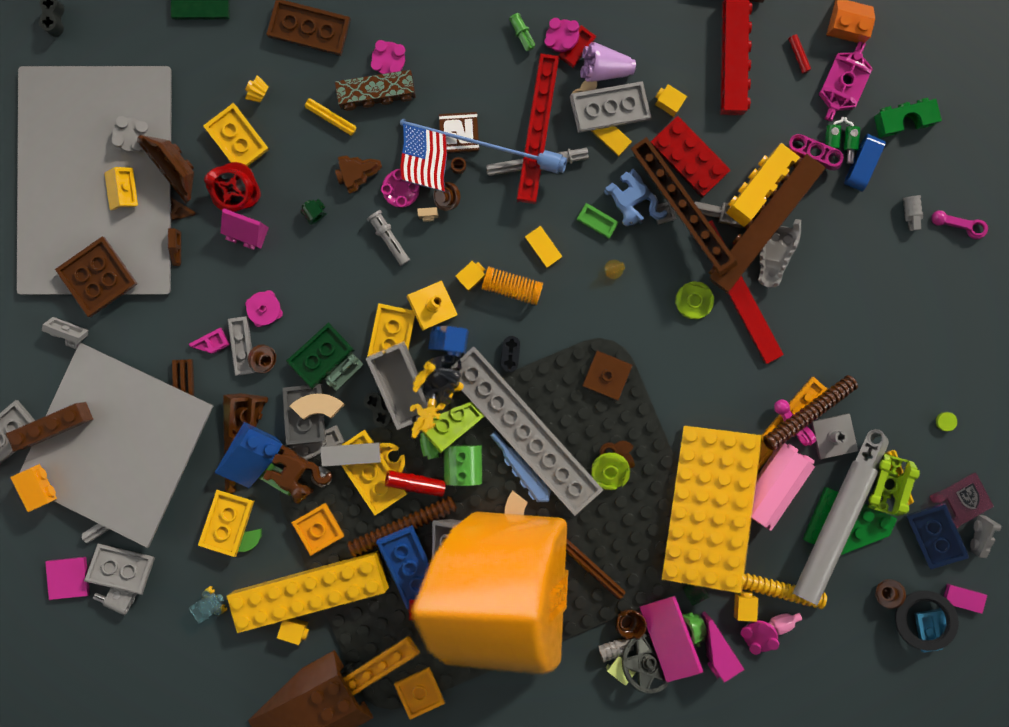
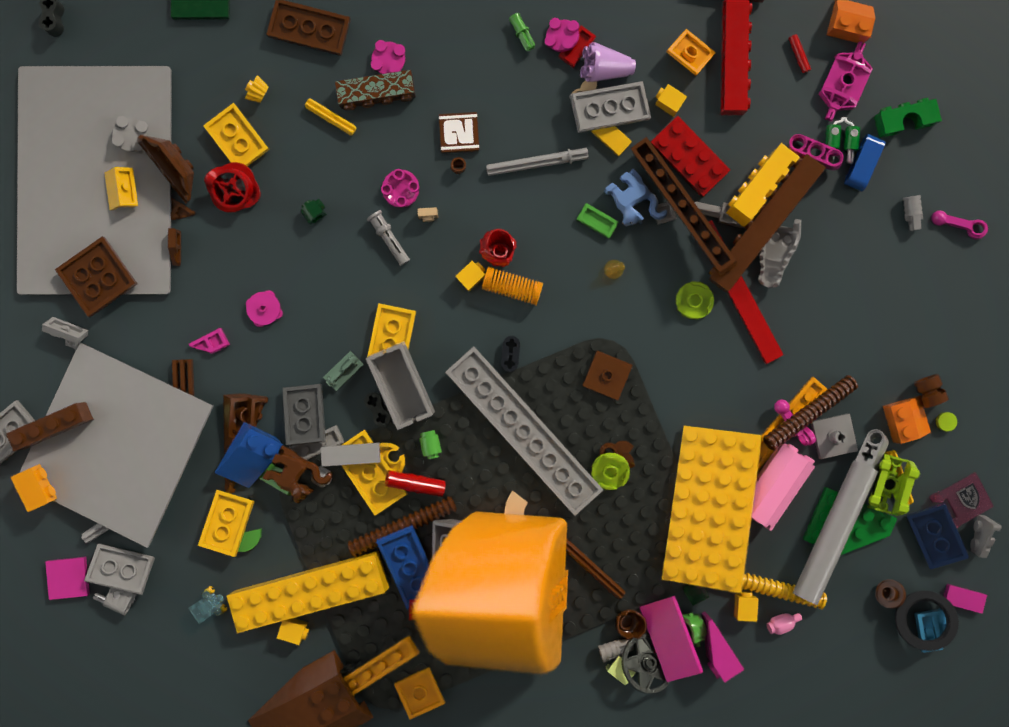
dark pink slope [221,209,269,250] -> none
light grey tile [228,316,255,376] -> none
reddish brown plate [248,344,276,373] -> none
dark green tile [286,322,355,389] -> none
tan tile [290,394,345,420] -> none
light orange tile [291,503,345,556] -> none
reddish brown rock [335,155,382,194] -> none
flag [400,119,567,192] -> none
yellow tile [406,280,458,331] -> none
helmet [410,355,464,438] -> none
lime wing [421,402,485,453] -> none
blue wedge [428,326,469,357] -> none
reddish brown plate [433,182,461,211] -> none
bright green brick [444,445,482,486] -> none
medium blue sword [490,431,551,502] -> none
red tile [517,54,559,204] -> none
yellow tile [525,226,563,268] -> none
dark pink piece [741,620,779,655] -> none
none -> red hair [479,229,517,267]
none -> light orange slope [666,29,716,76]
none -> orange slope [883,396,931,444]
none -> reddish brown wheel [914,374,949,408]

